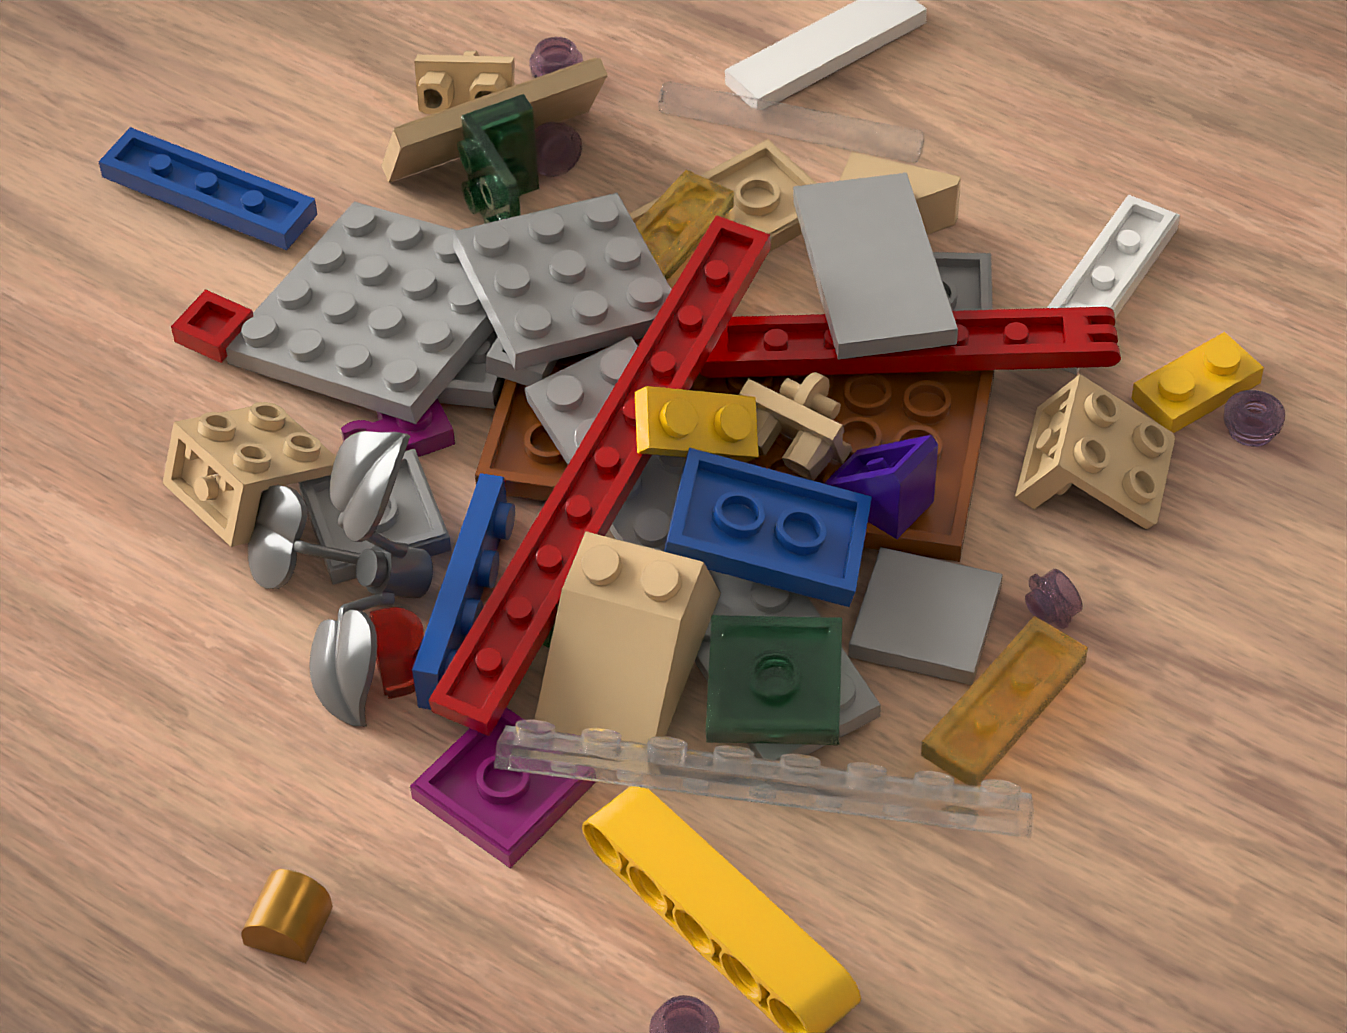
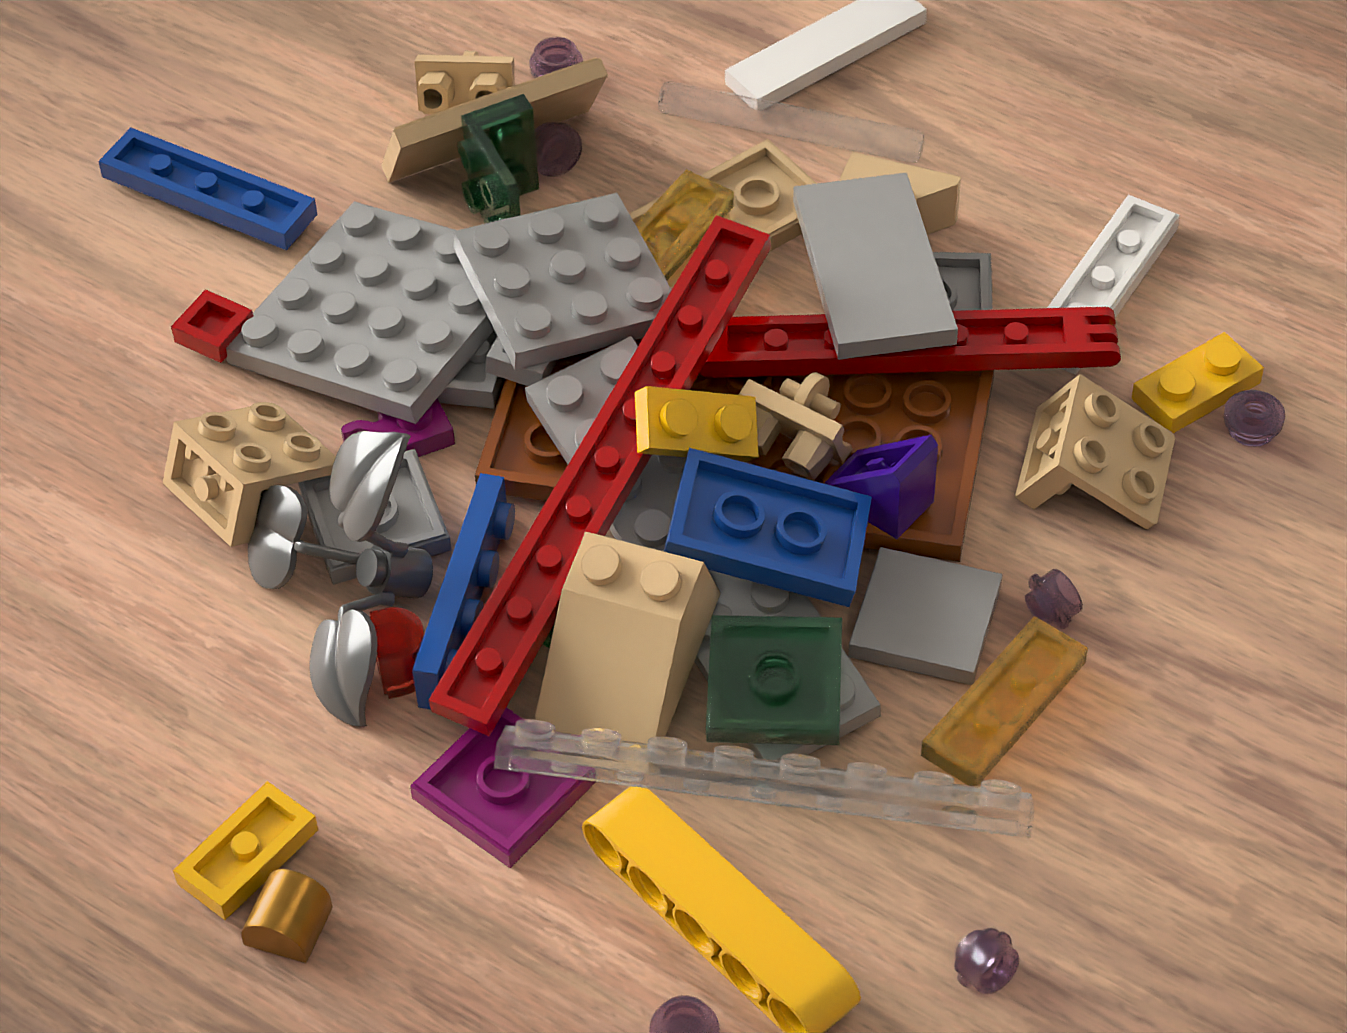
none -> yellow plate [173,781,319,920]
none -> plate [954,928,1019,994]

